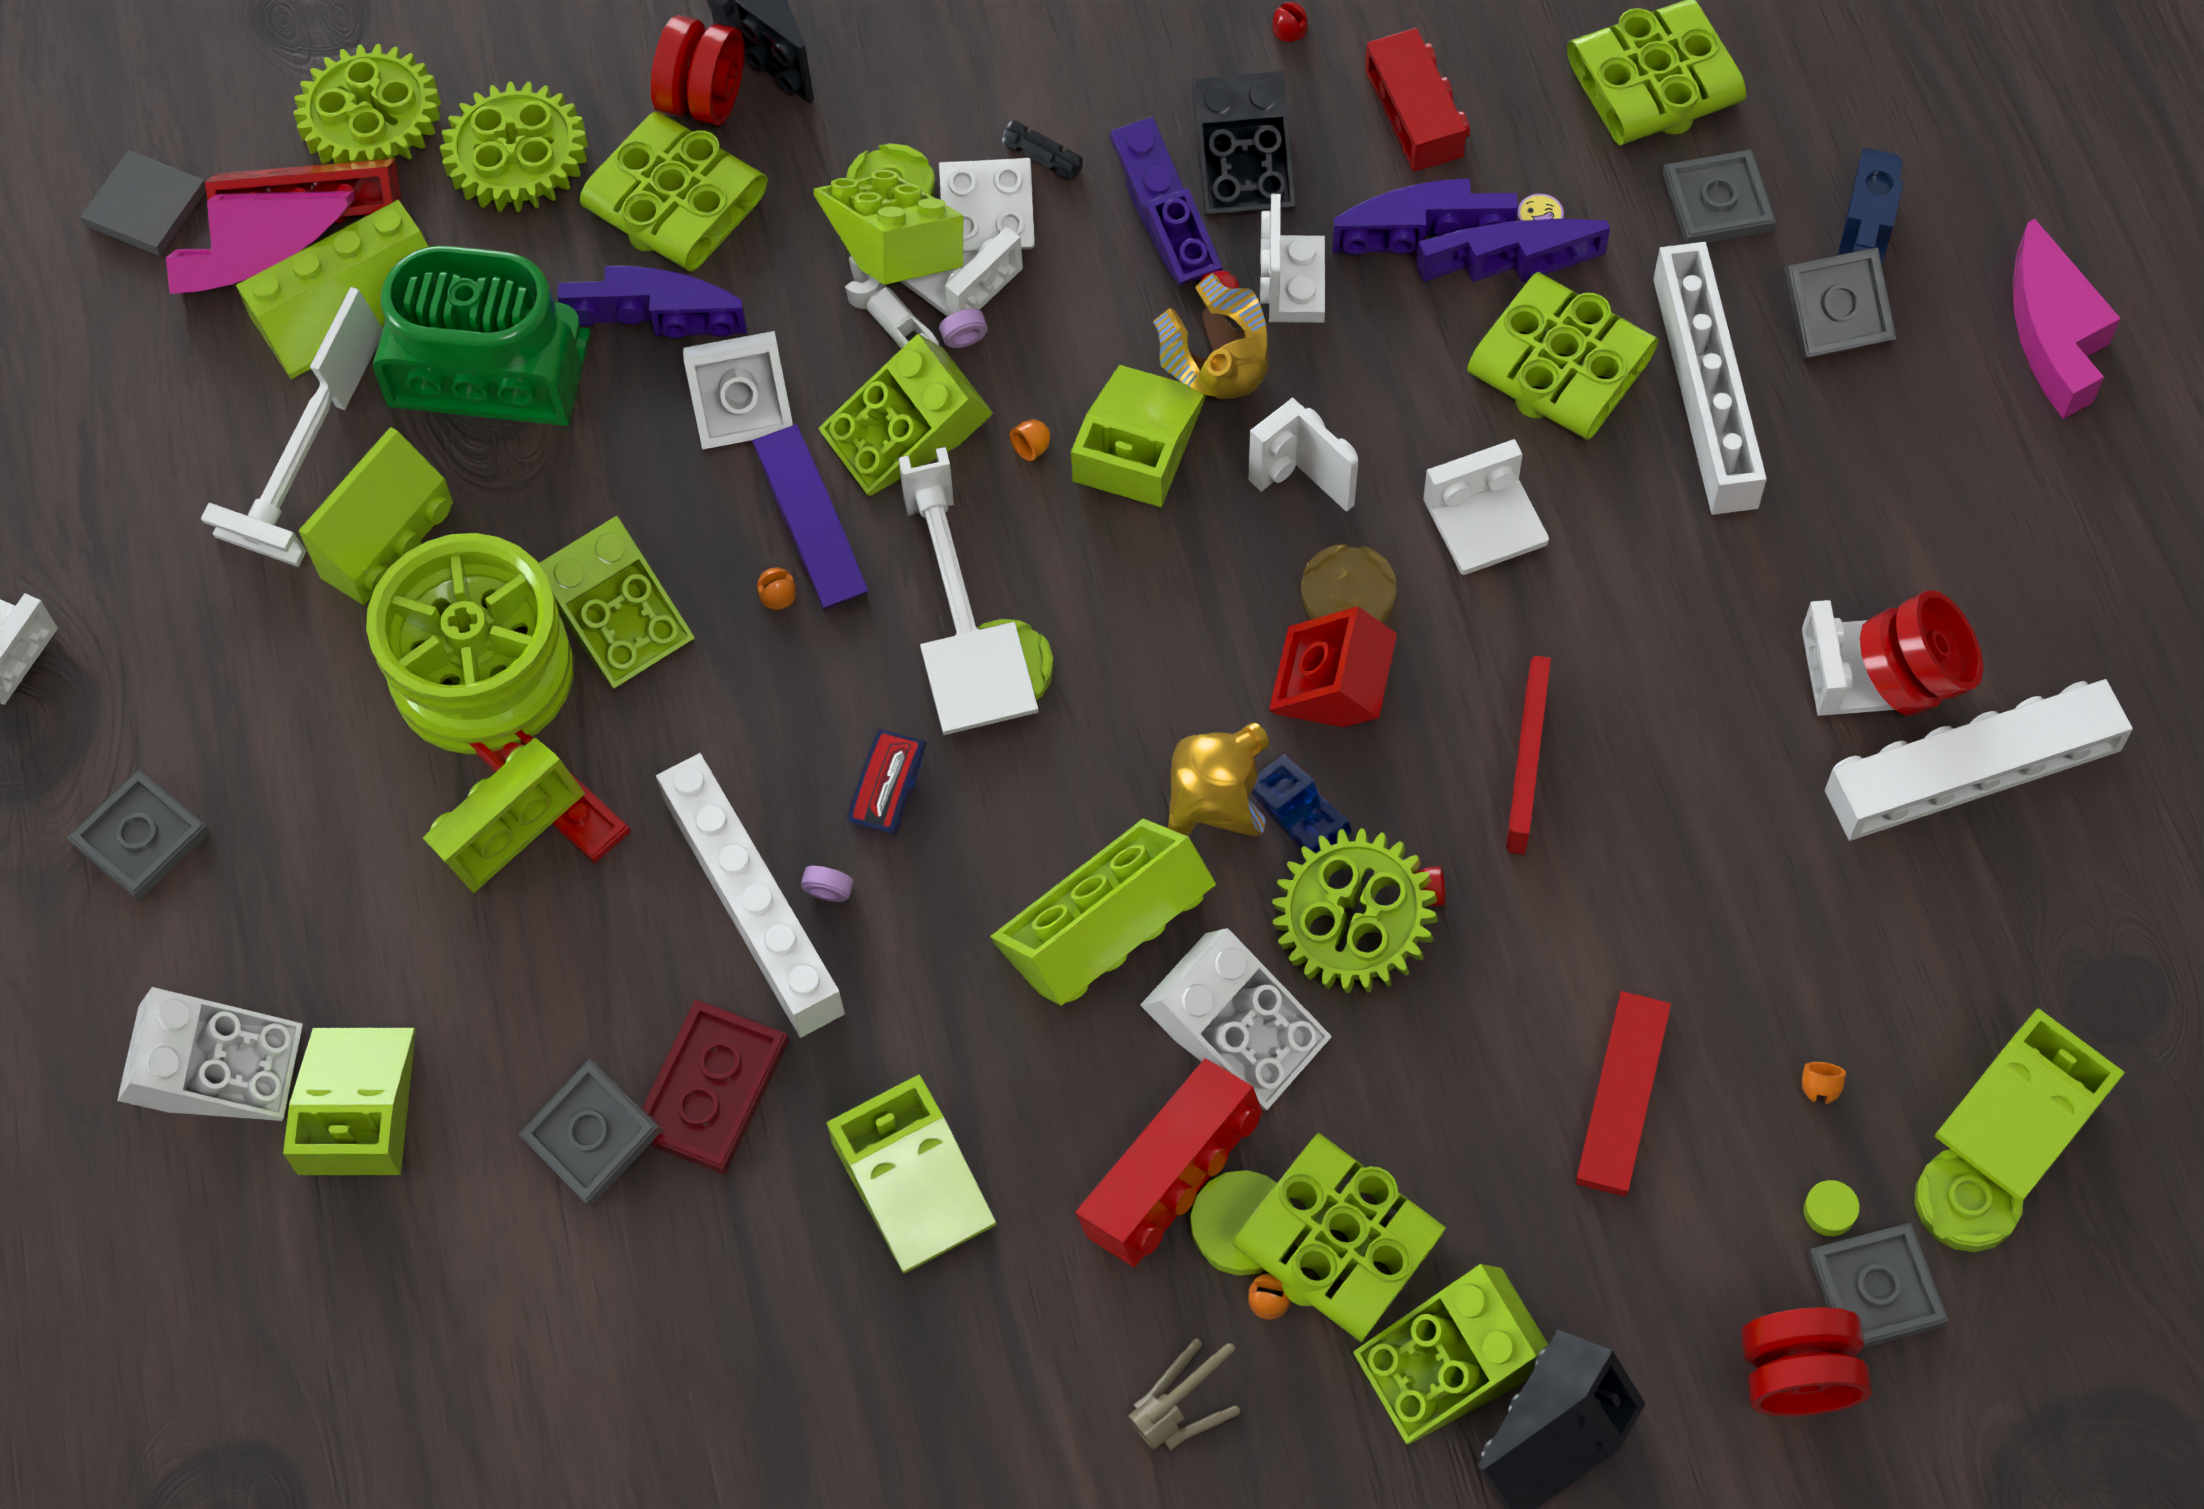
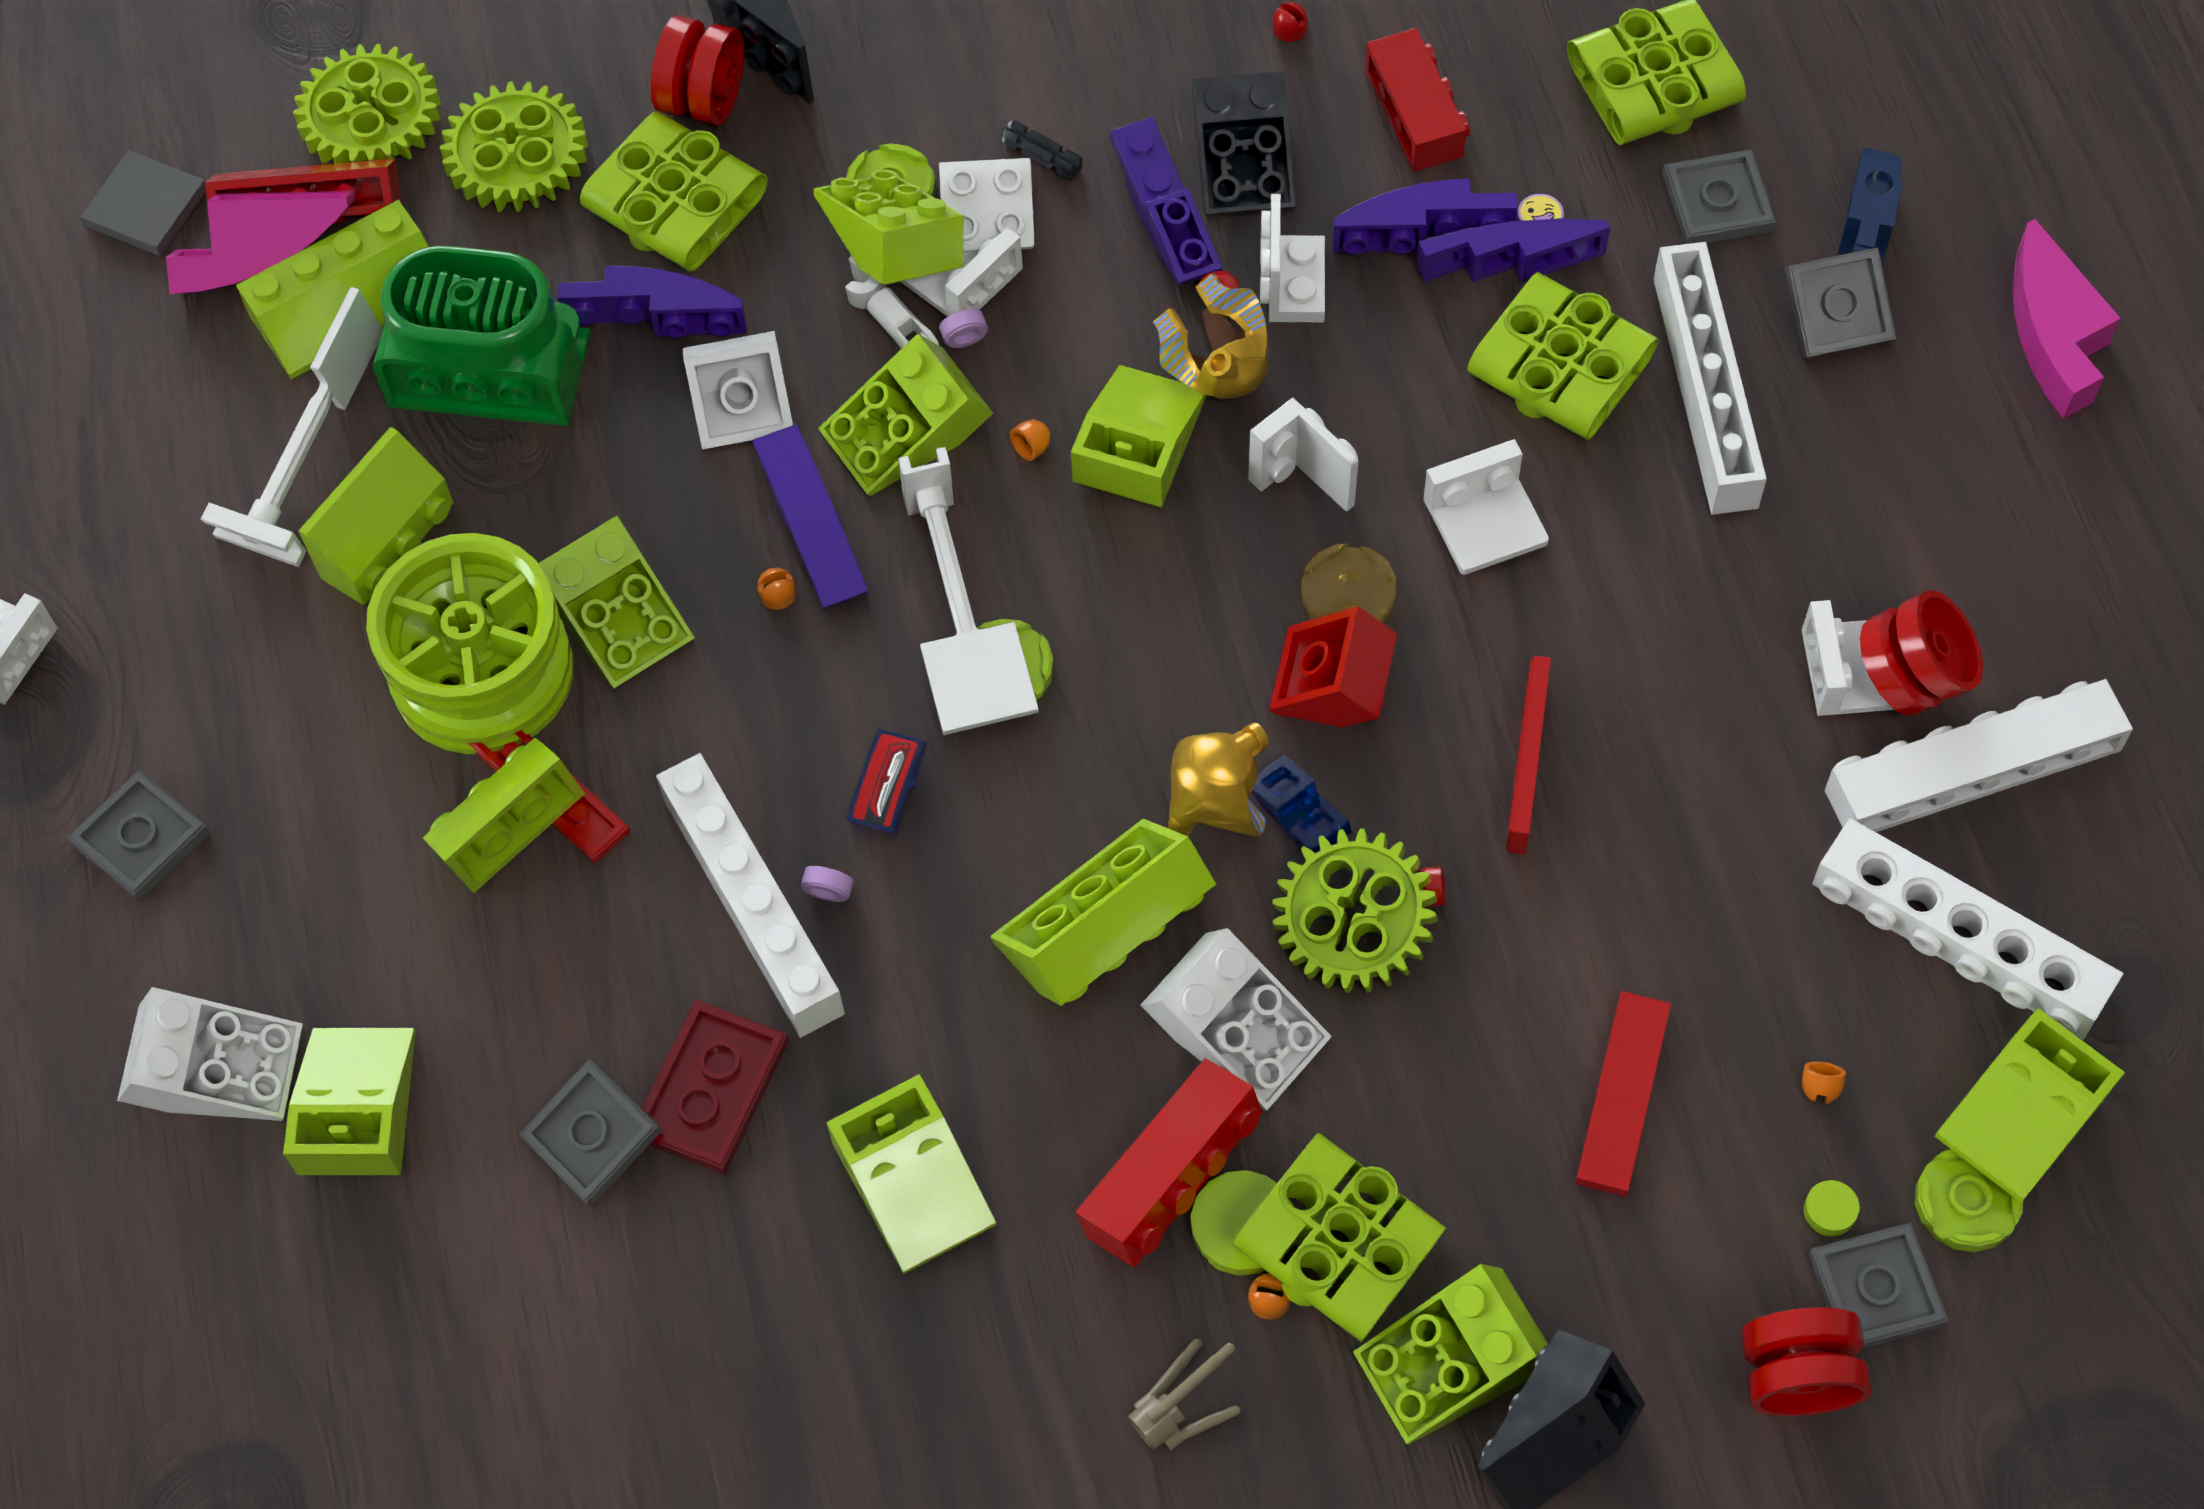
none -> white brick [1812,818,2124,1040]

